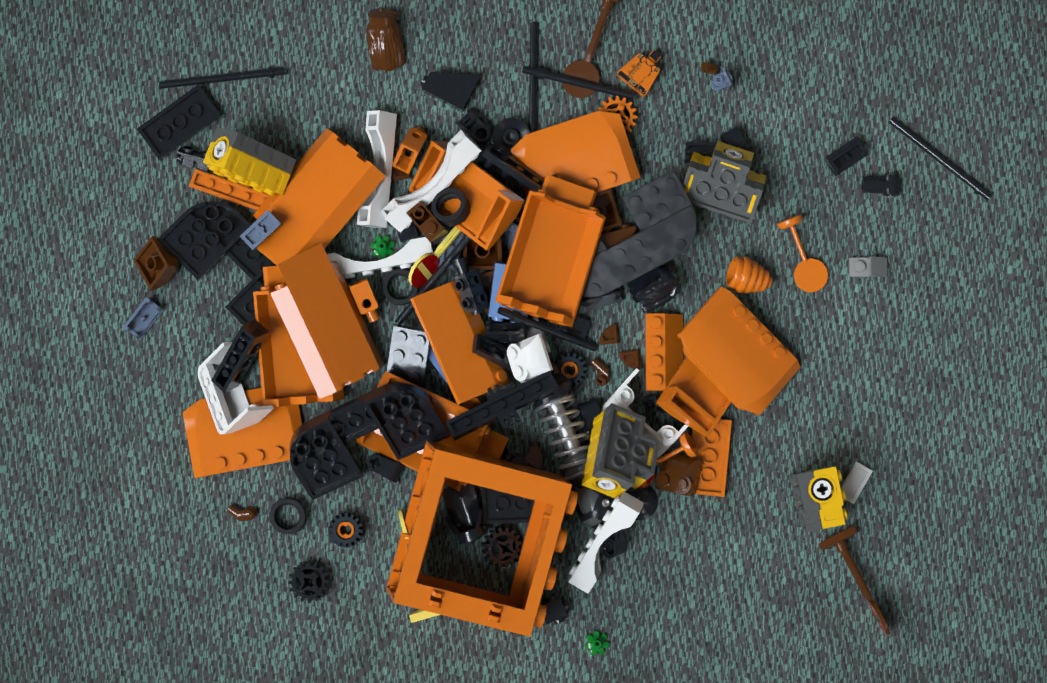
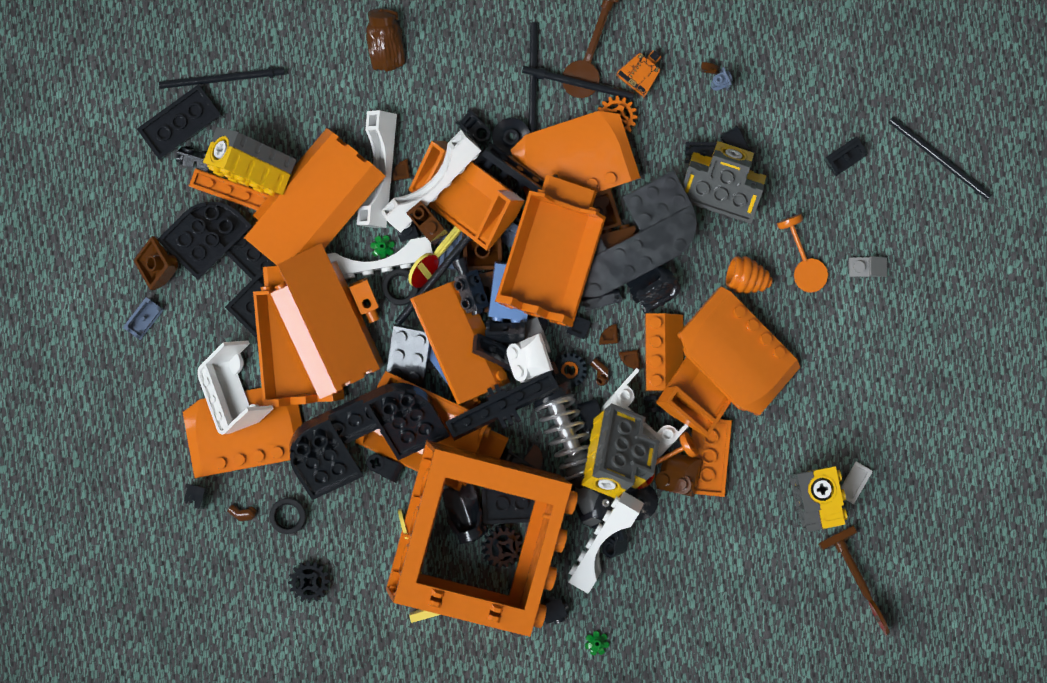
black brick [211,319,269,393] -> none
sand blue hinge [240,210,281,250] -> none
black bush [328,513,363,548] -> none
orange torso [392,127,427,174] -> none
black slope [420,72,480,113] -> none
black tyre [431,188,470,227] -> none
black bar [497,306,597,352] -> none
black piece [861,175,900,196] -> none
none -> black hinge [184,483,209,509]

